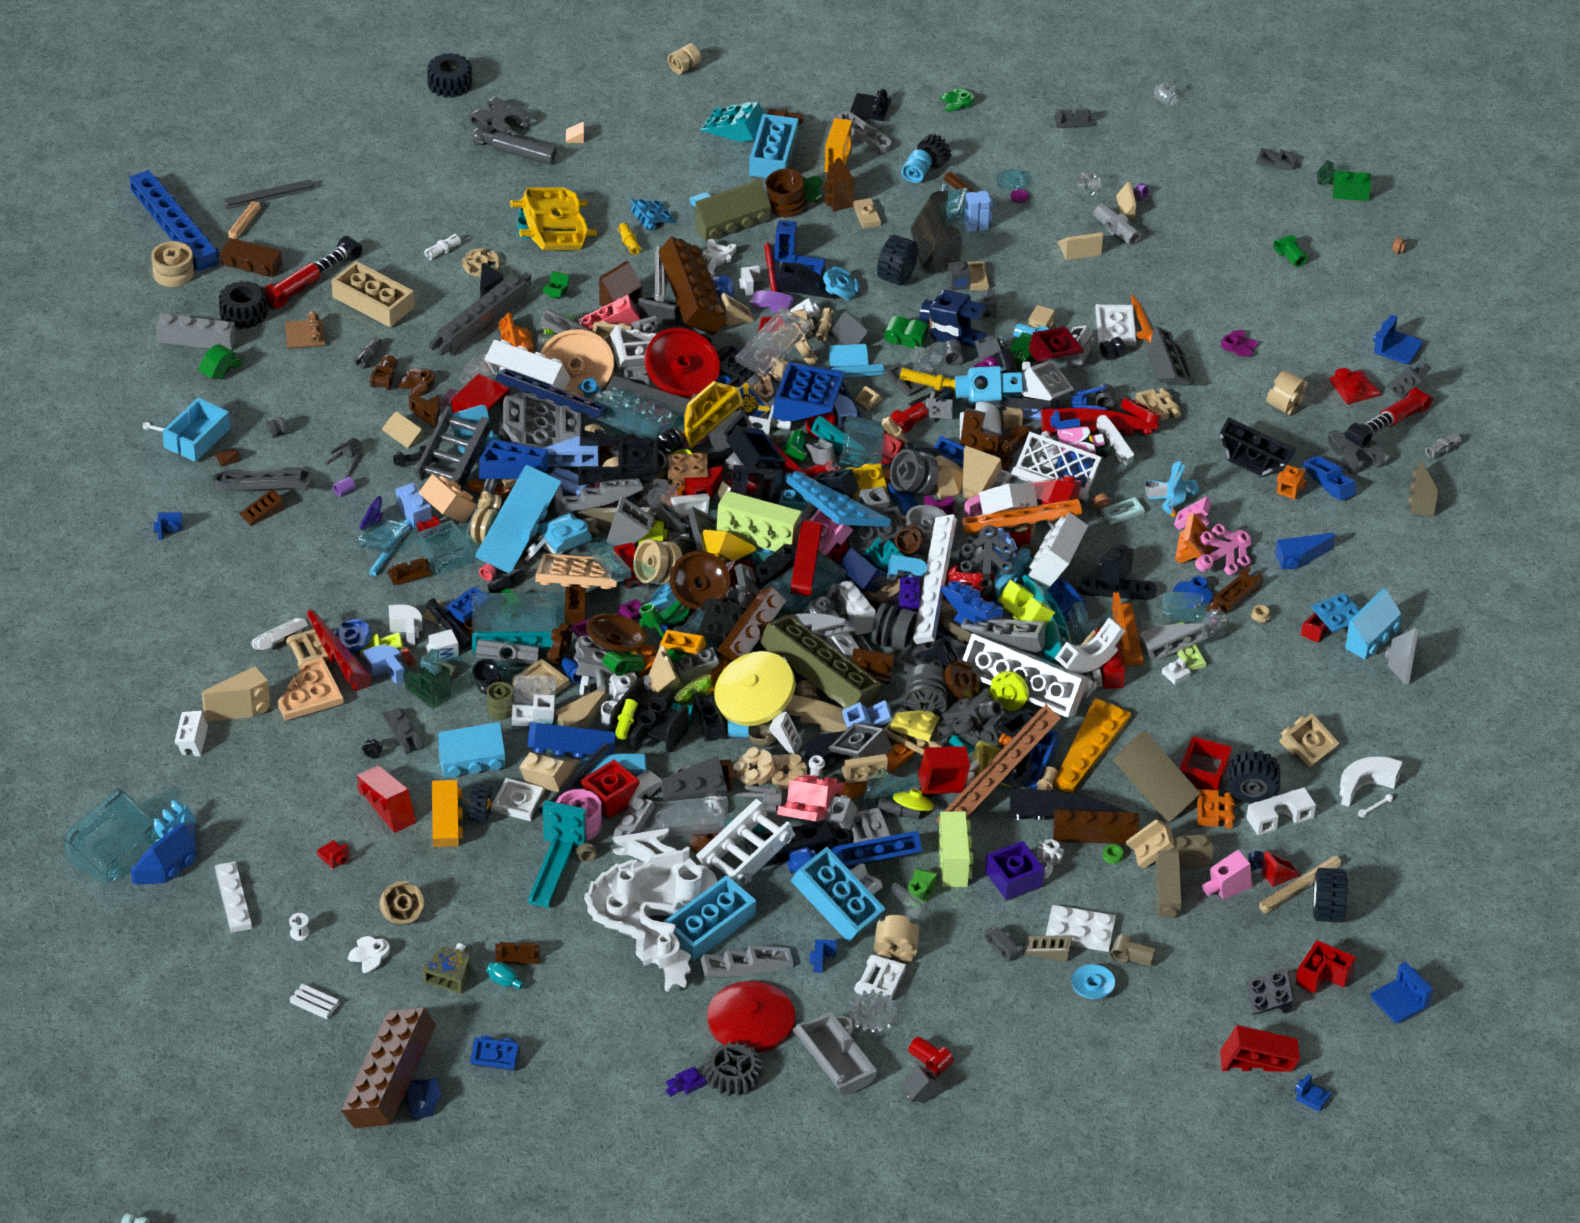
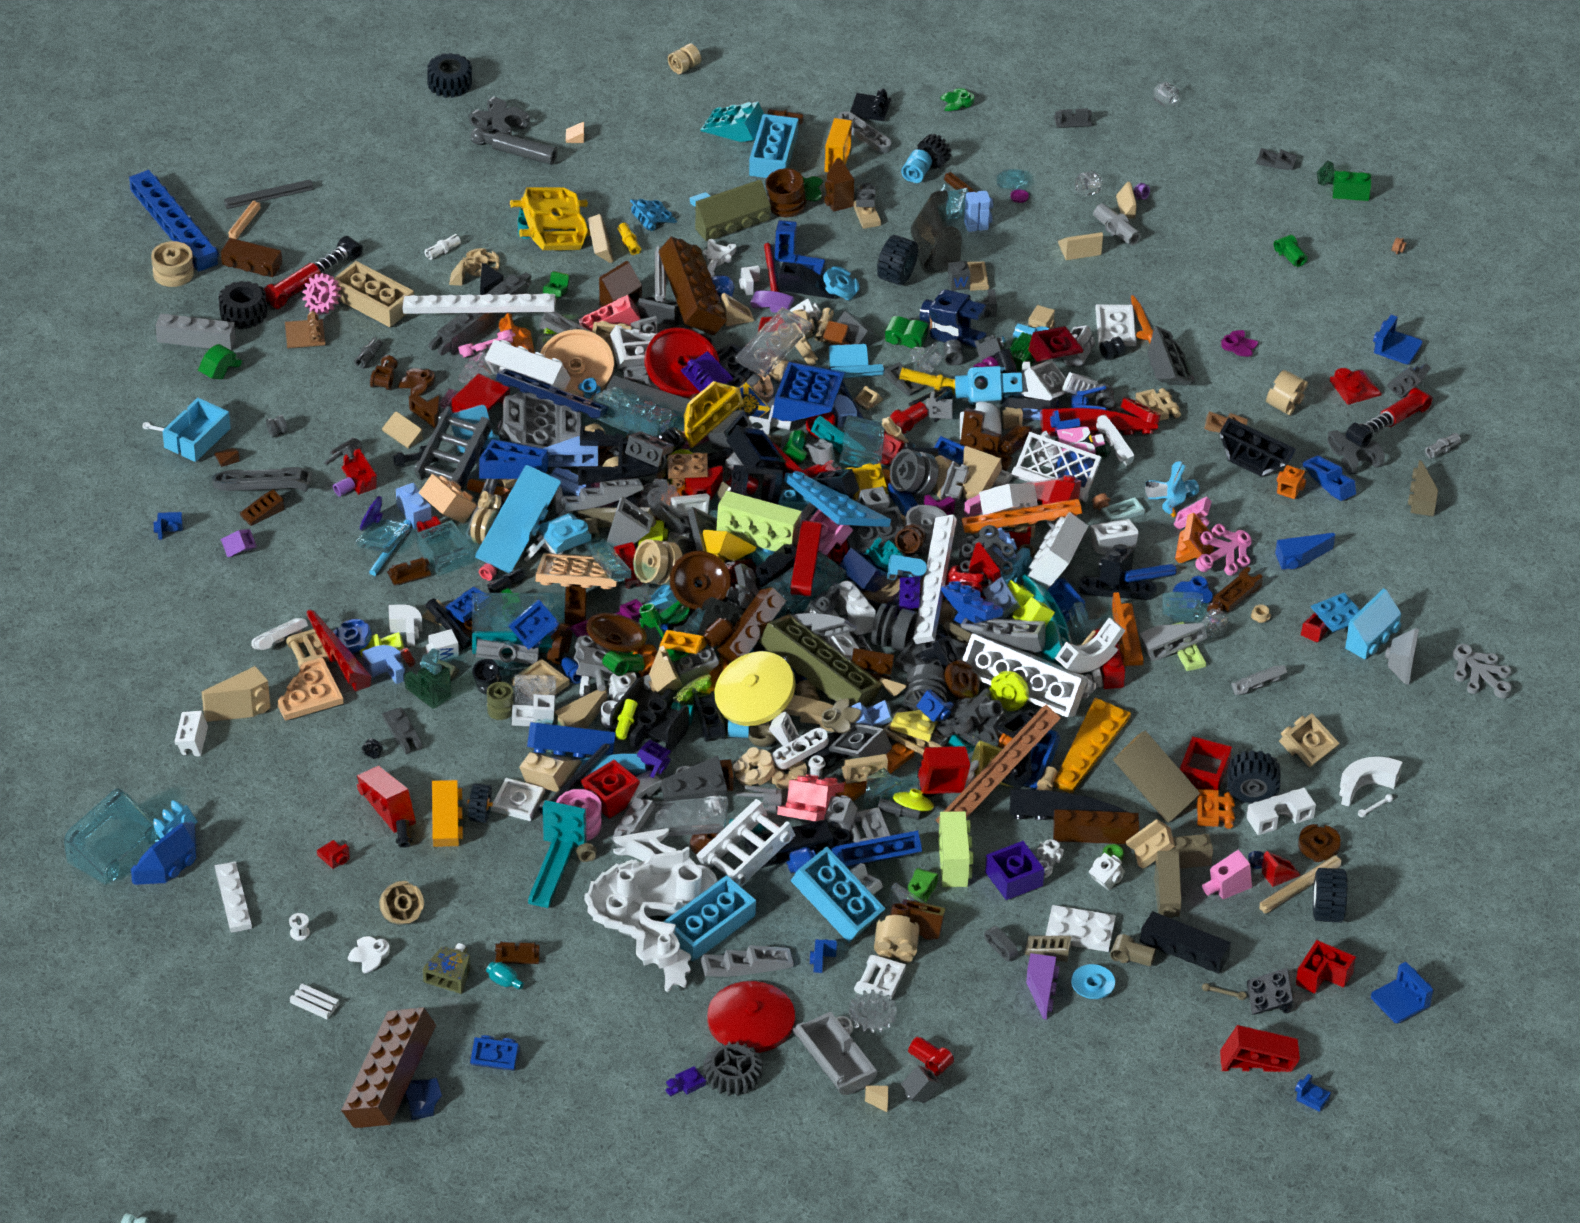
medium azure slope [438,722,505,778] -> none
white tile [1162,658,1191,685] -> none
none -> medium lavender panel [221,529,257,557]
none -> bright pink gear [302,273,341,315]
none -> red hinge [341,448,377,495]
none -> black pin [396,819,413,848]
none -> white plate [403,294,556,314]
none -> tan slope [449,260,465,286]
none -> bright pink plant [458,329,516,358]
none -> blue bracket [508,599,559,650]
none -> tan slope [587,214,614,263]
none -> dark grey bracket [625,431,674,467]
none -> dark purple bracket [637,739,671,778]
none -> dark purple hinge [681,351,733,392]
none -> reddish brown brick [703,618,733,648]
none -> white beam [773,728,829,769]
none -> dark tan plate [822,698,861,733]
none -> dark orange panel [823,321,850,345]
none -> dark grey slope [856,183,876,207]
none -> tan slope [865,1085,888,1112]
none -> tan slope [879,678,907,696]
none -> reddish brown hinge [891,899,946,940]
none -> blue bracket [916,690,954,722]
none -> light grey hinge [940,461,969,504]
none -> red slope [969,542,1001,582]
none -> sand blue bracket [982,577,1021,620]
none -> medium lavender slope [1026,953,1059,1019]
none -> white slope [1062,372,1098,399]
none -> white brick [1089,852,1125,890]
none -> white slope [1091,519,1138,555]
none -> blue axle [1123,564,1177,583]
none -> black brick [1140,911,1231,974]
none -> dark tan hinge [1202,983,1247,1000]
none -> medium nougat slope [1204,411,1248,432]
none -> light grey hinge [1231,665,1287,695]
none -> reddish brown plate [1298,824,1341,862]
none -> light grey plant [1453,644,1511,699]

